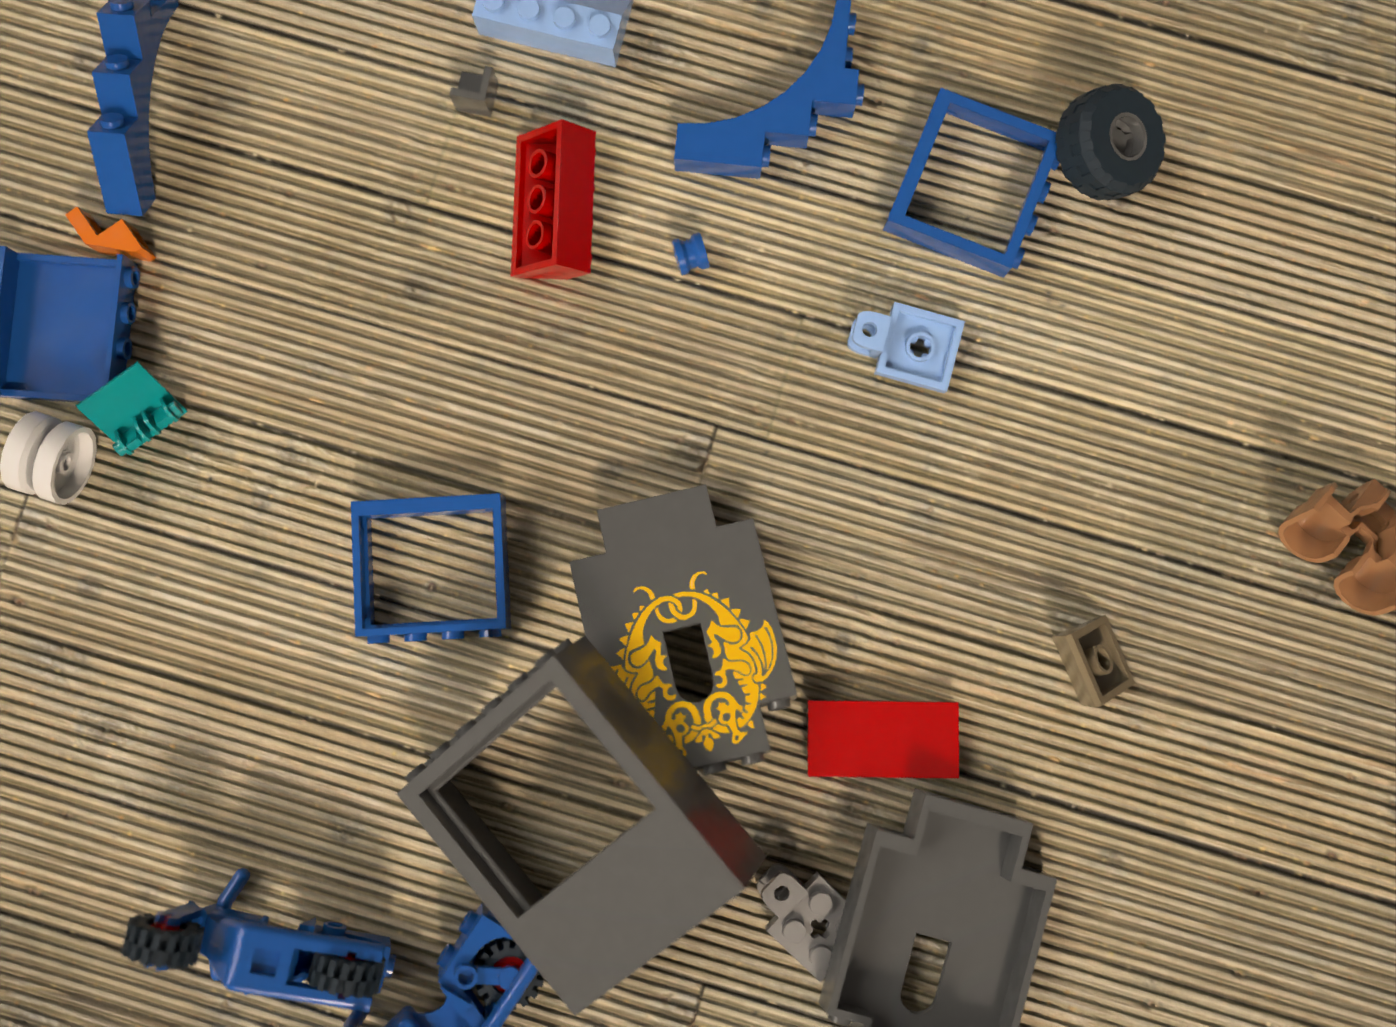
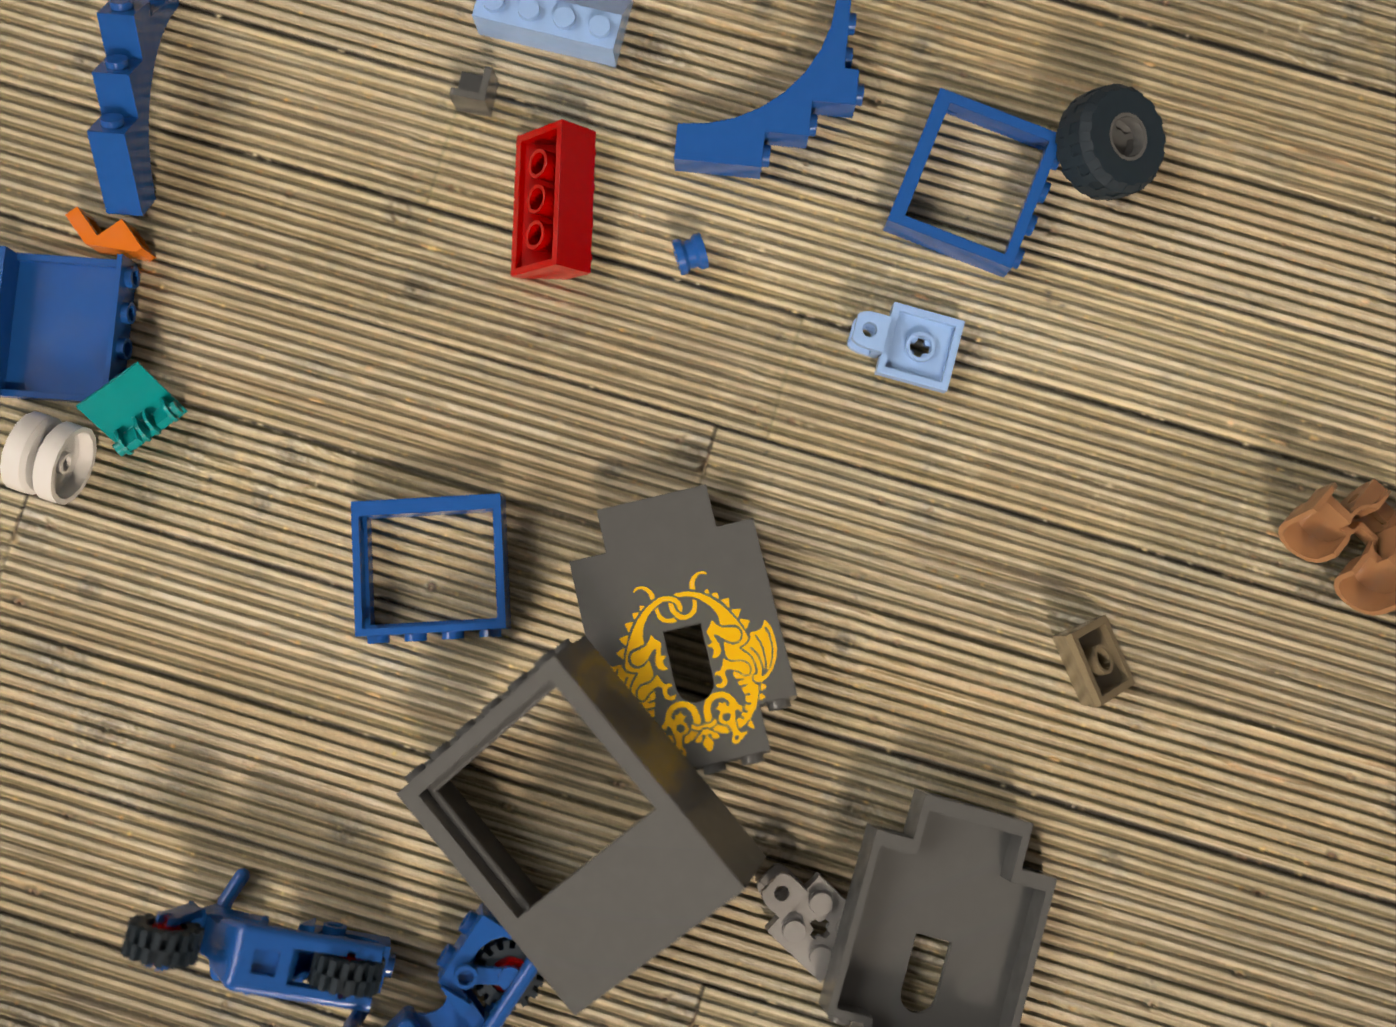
red tile [807,700,959,779] -> none

